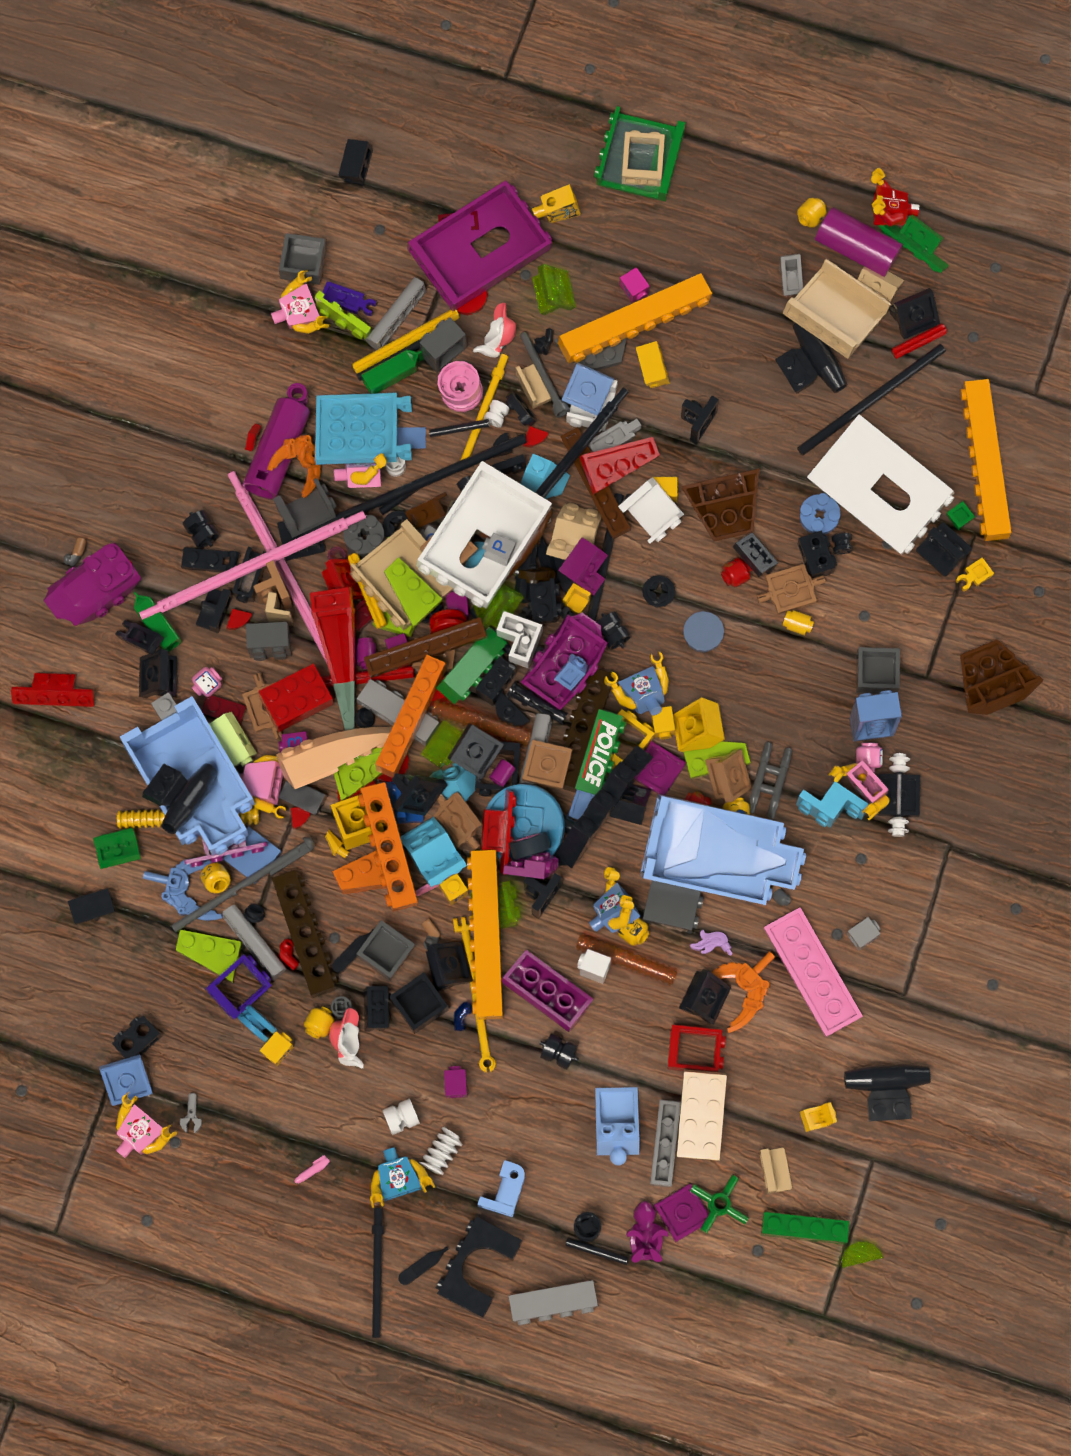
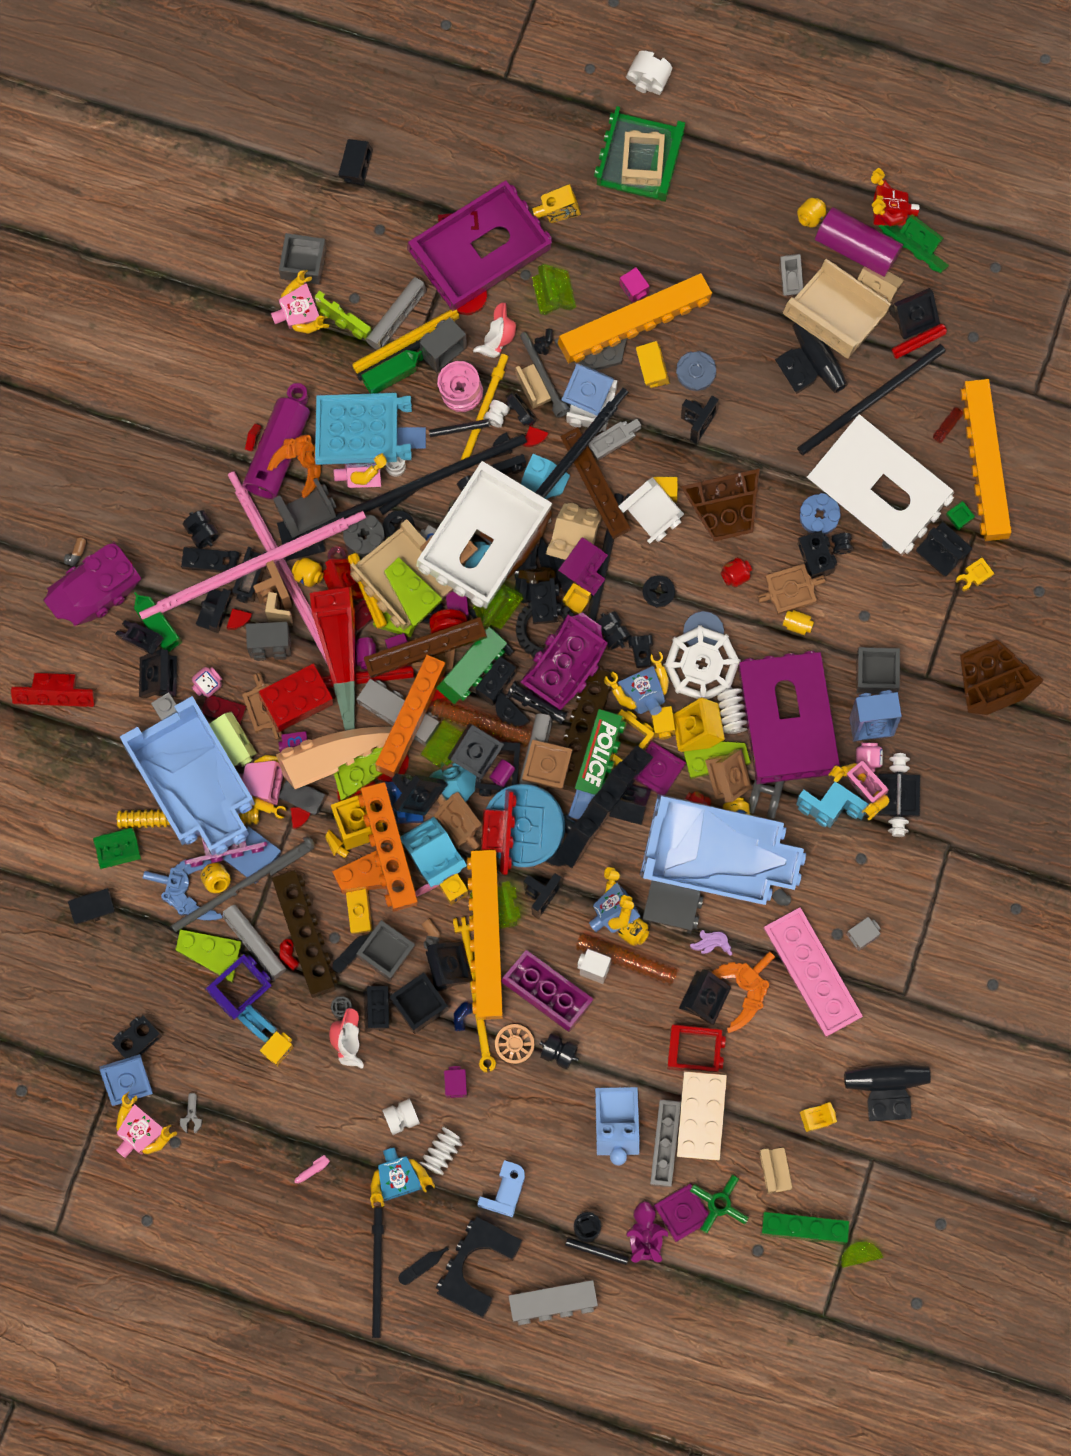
black plate [142,763,217,834] -> none
black plate [244,904,265,923] -> none
yellow head [304,1007,335,1039] -> none
dark purple plate [322,281,376,316] -> none
black plate [355,708,374,728] -> none
reddish brown panel [405,492,447,529] -> none
light grey brick [482,533,516,566] -> none
white brick [496,611,543,669] -> none
magenta plate [503,851,559,879] -> none
black wheel [509,832,551,859] -> none
medium blue bracket [555,654,588,691] -> none
wing [579,437,660,495] -> none
black bracket [733,533,778,577] -> none
none -> yellow head [292,558,324,587]
none -> yellow plate [346,889,373,934]
none -> light nougat wheel [495,1024,534,1064]
none -> white brick [626,51,672,95]
none -> black plate [628,635,653,668]
none -> white plate [663,625,741,700]
none -> sand blue tile [676,351,716,391]
none -> white piece [717,688,748,734]
none -> magenta panel [738,651,840,784]
none -> clear red axle [933,407,963,443]

